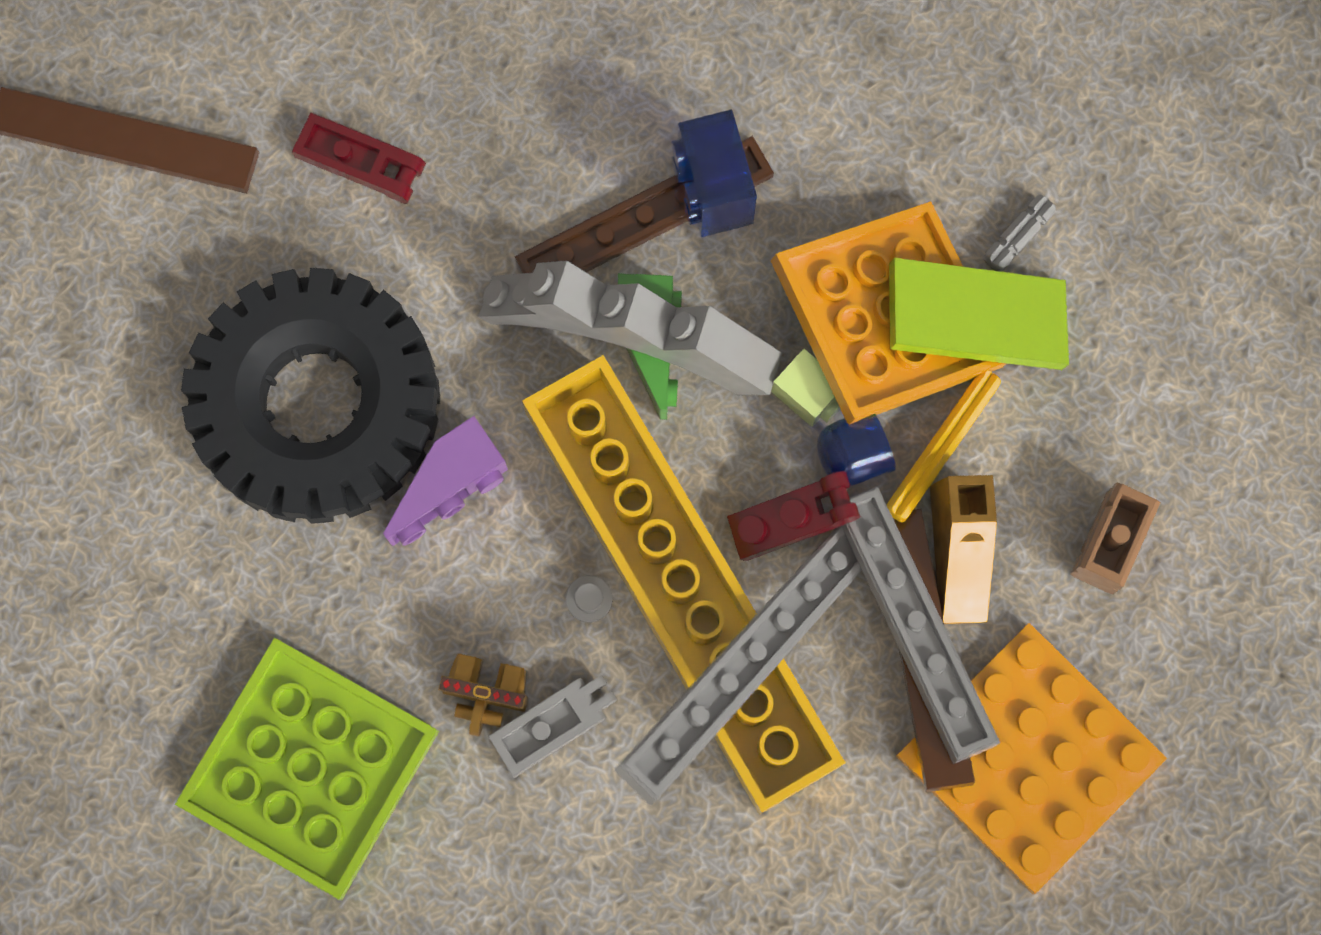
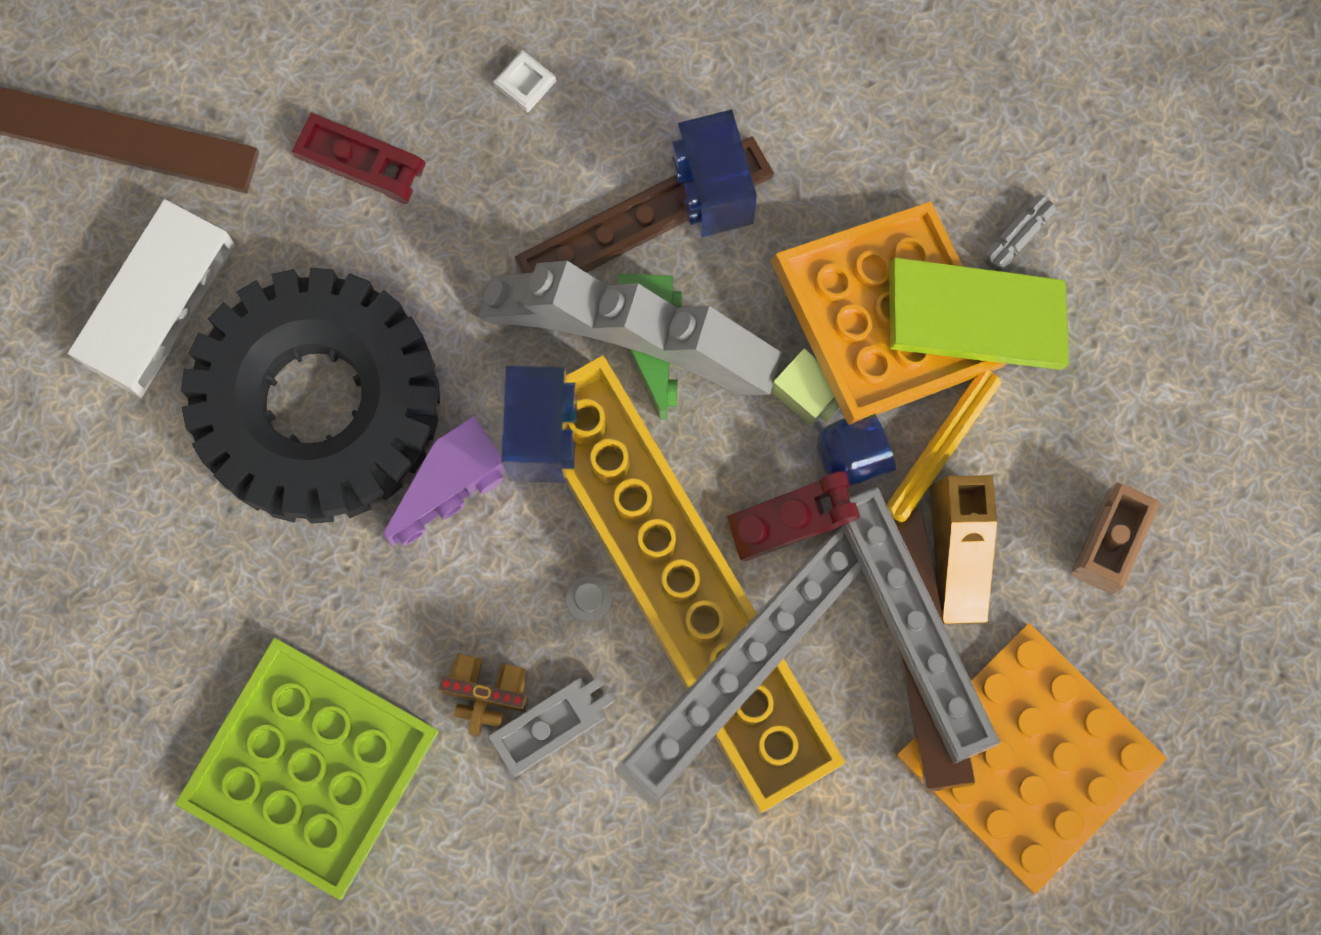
none -> white brick [67,199,235,398]
none -> white tile [493,50,556,113]
none -> clear blue brick [501,365,578,483]

